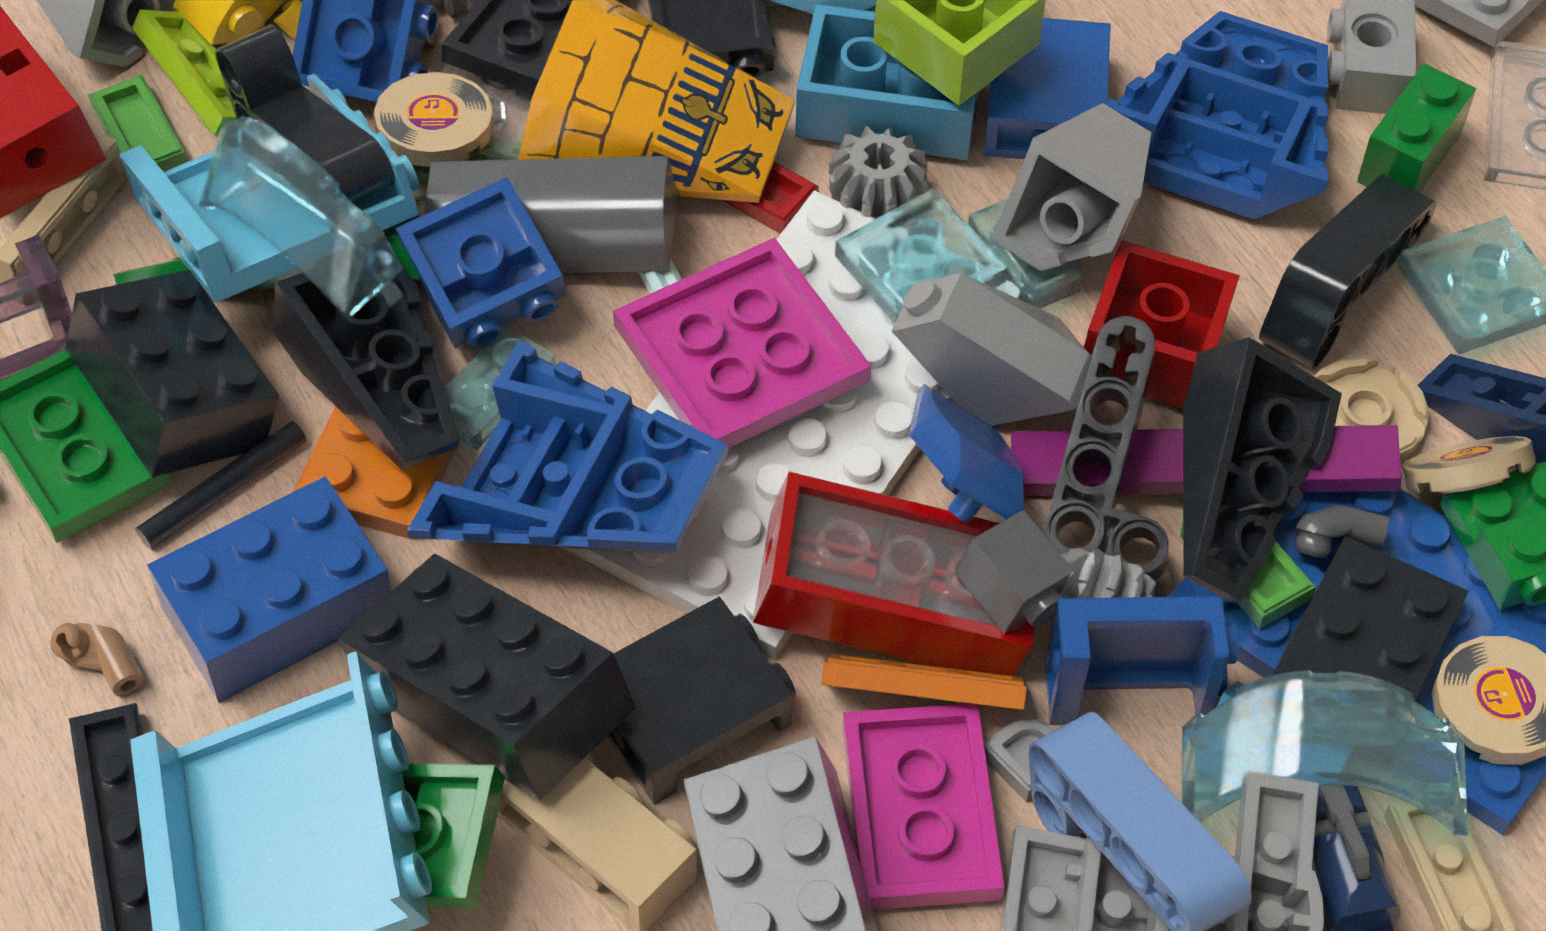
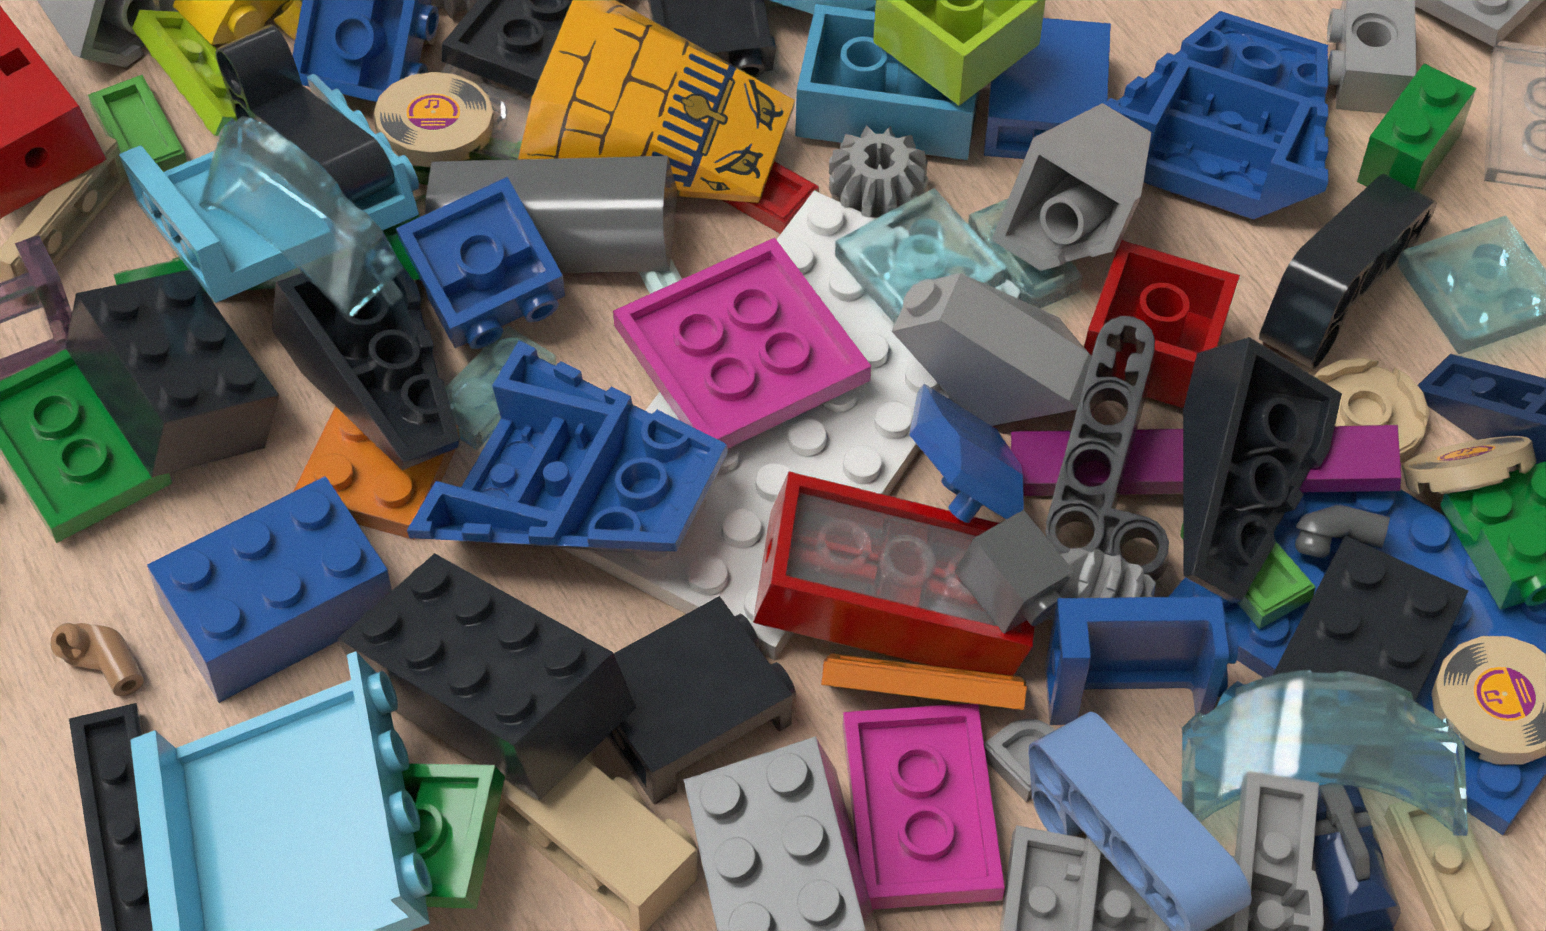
black bar [135,421,306,549] -> none

